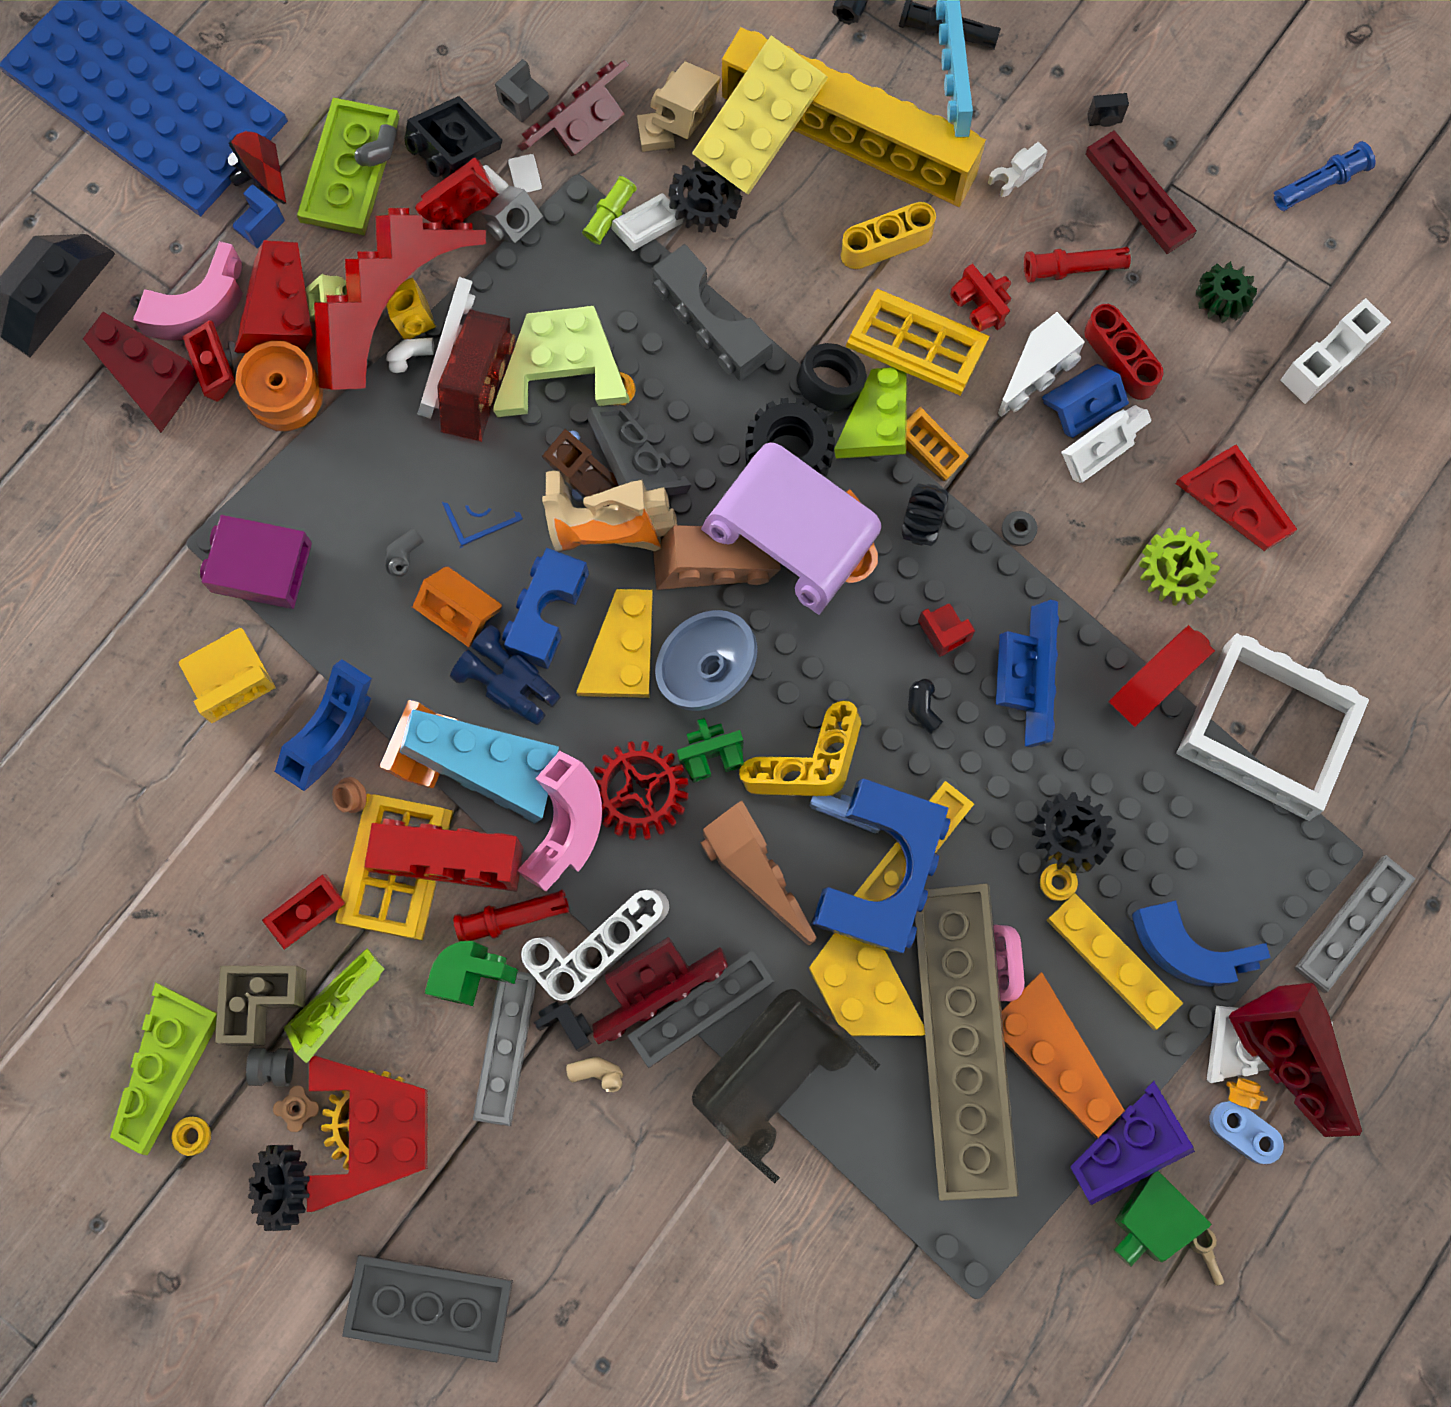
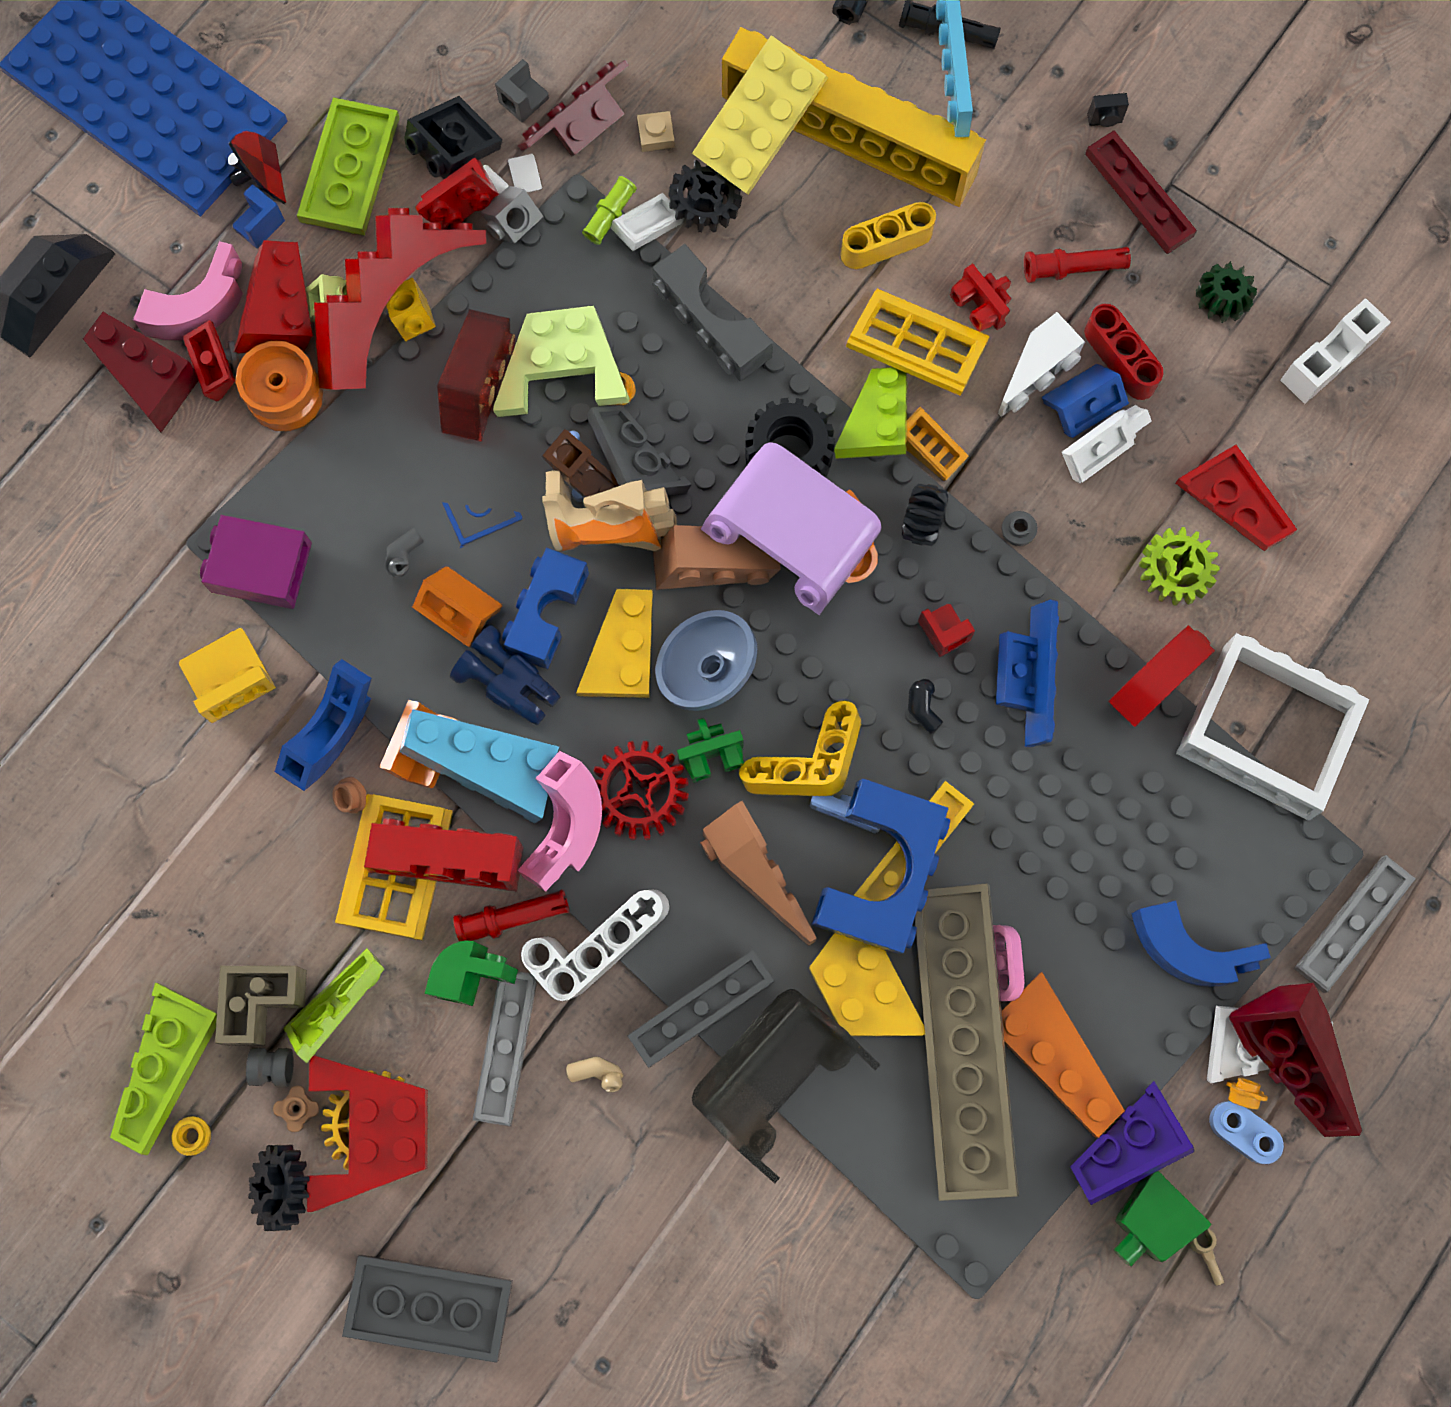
red slope [262,874,346,950] -> none
dark grey arm [355,124,397,167] -> none
white arm [386,338,434,373] -> none
white plate [417,277,475,419] -> none
black bracket [534,1001,593,1052] -> none
dark red bracket [592,937,728,1044] -> none
tan brick [650,61,721,139] -> none
black tyre [796,343,867,411] -> none
white plate [988,142,1047,197] -> none
black gear [1032,792,1116,873] -> none
yellow plate [1040,863,1078,901] -> none
yellow plate [1046,893,1183,1030] -> none
blue pin [1274,141,1376,211] -> none

